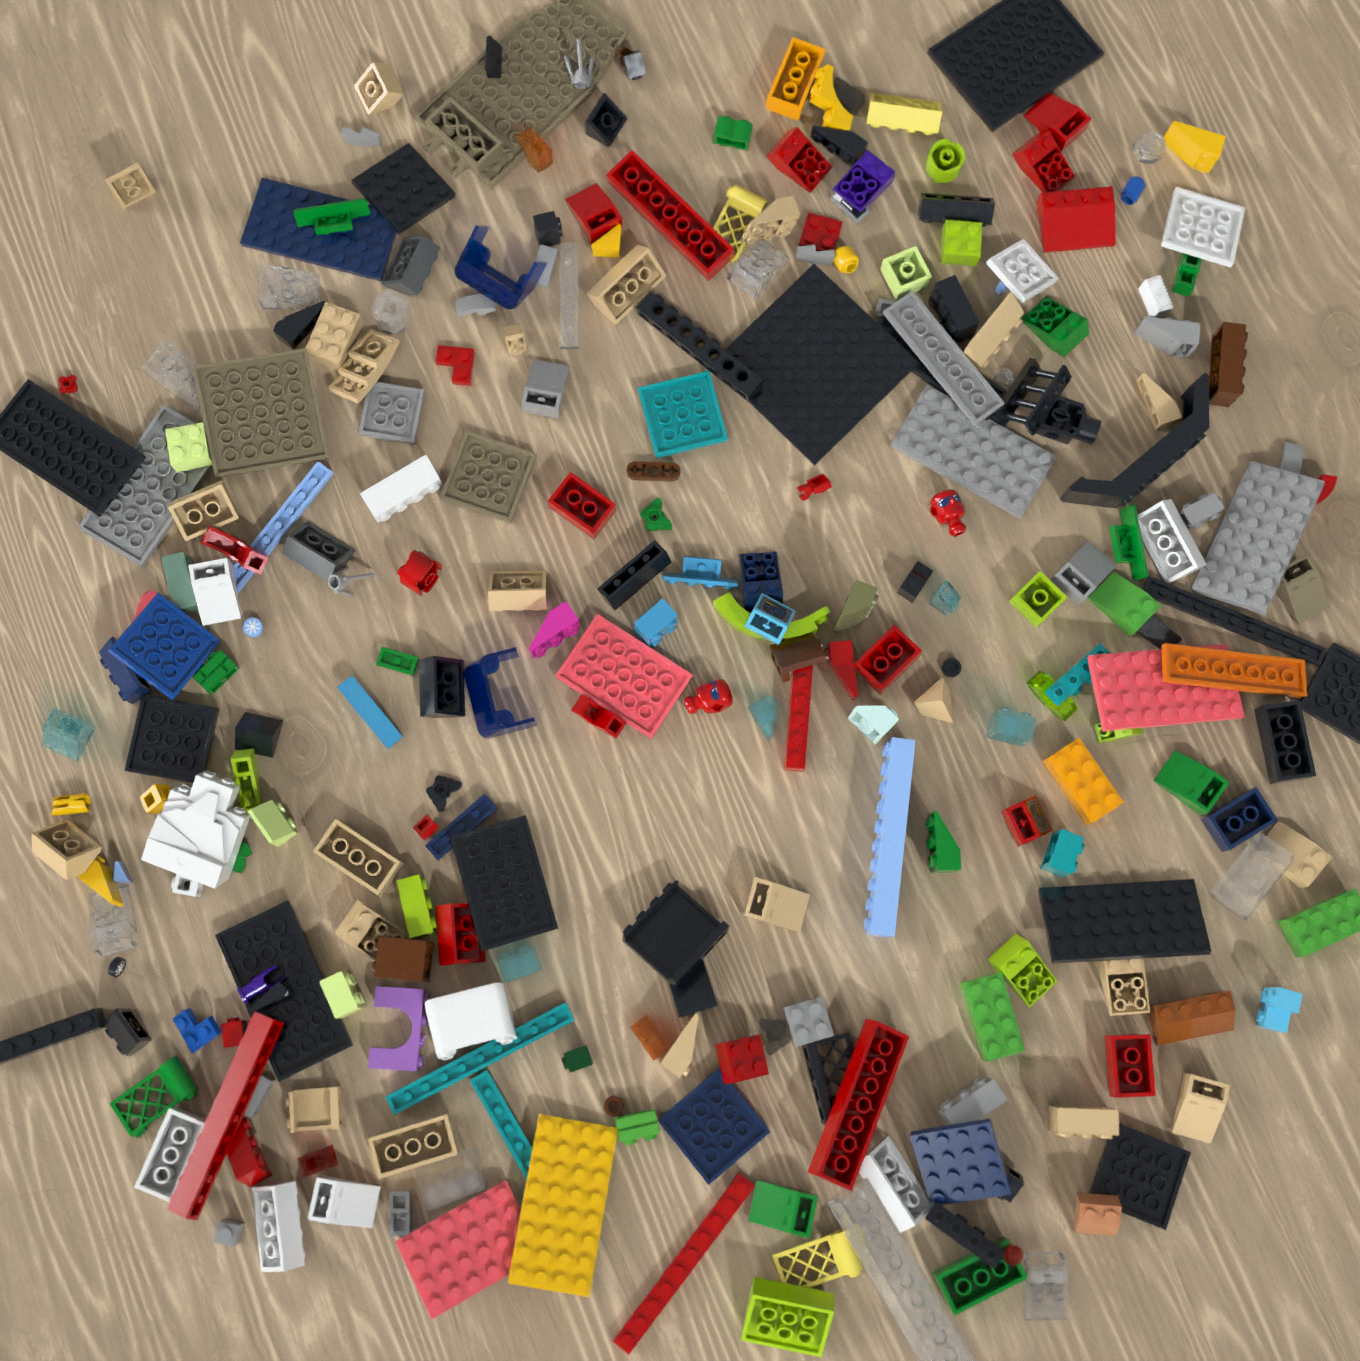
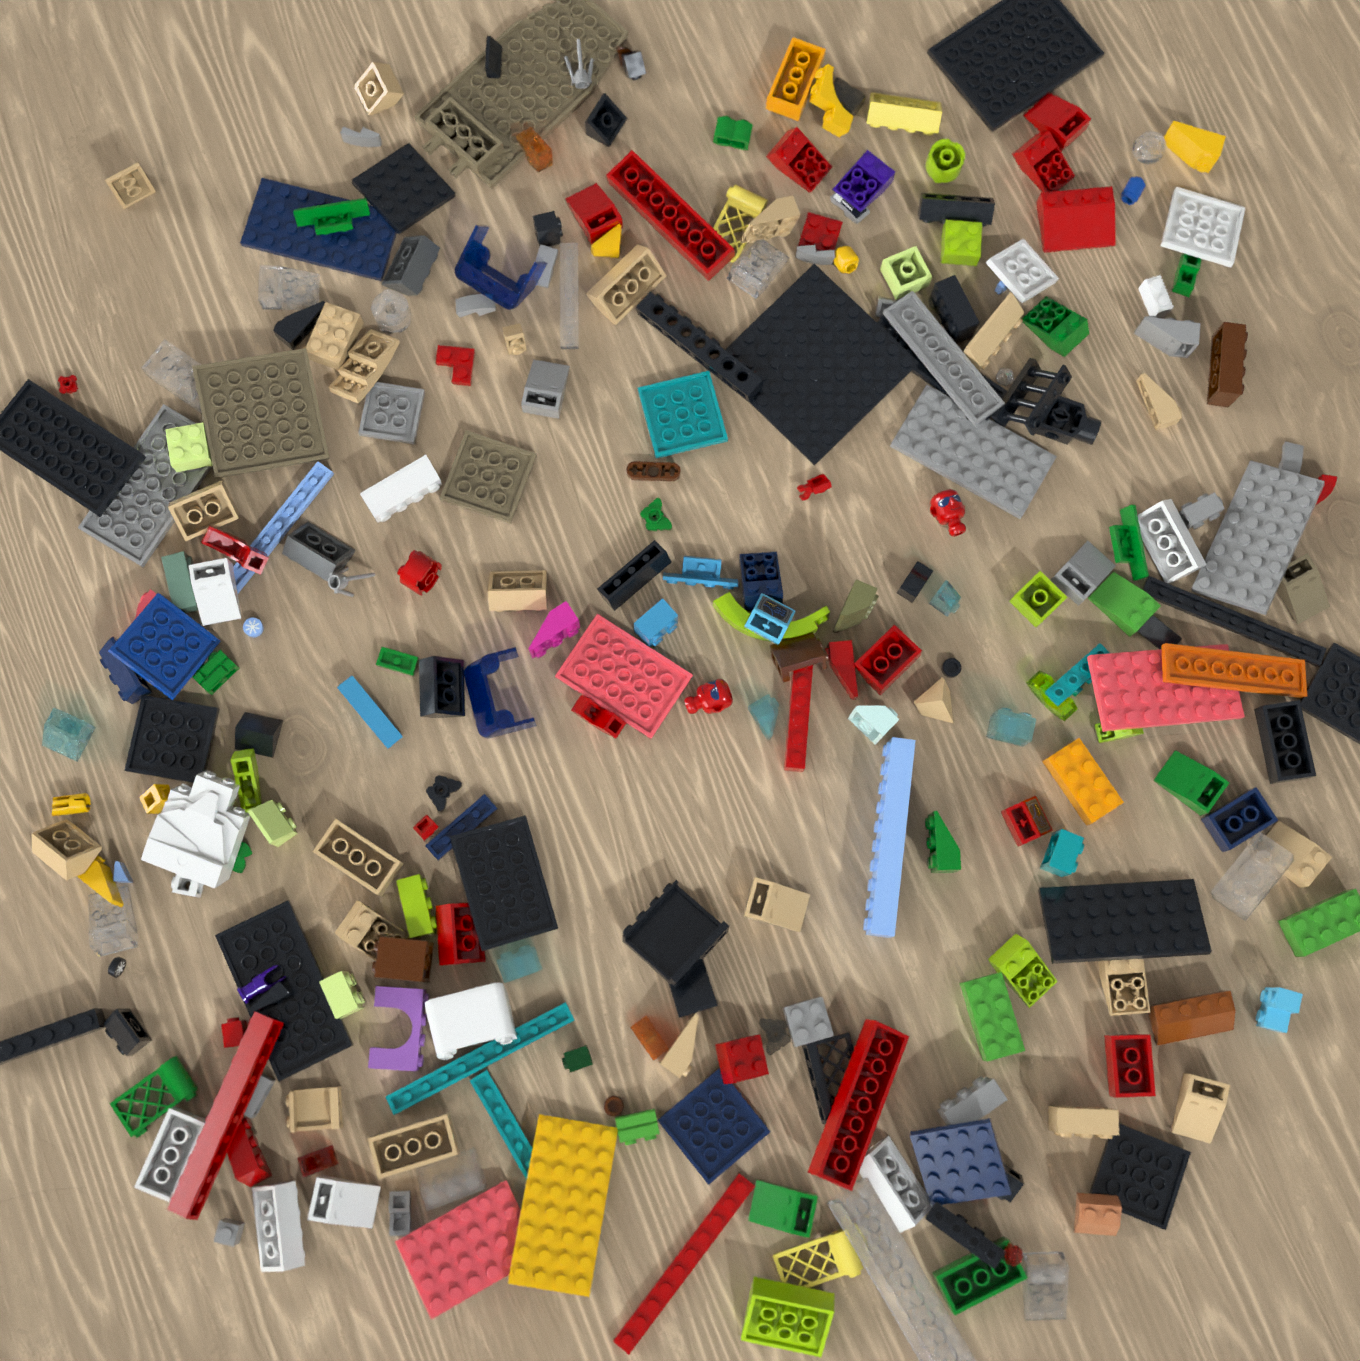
blue plate [172,1008,222,1053] -> none
red brick [548,472,616,540] -> none
black slope [810,125,868,166] -> none
black slope [1060,372,1209,509] -> none

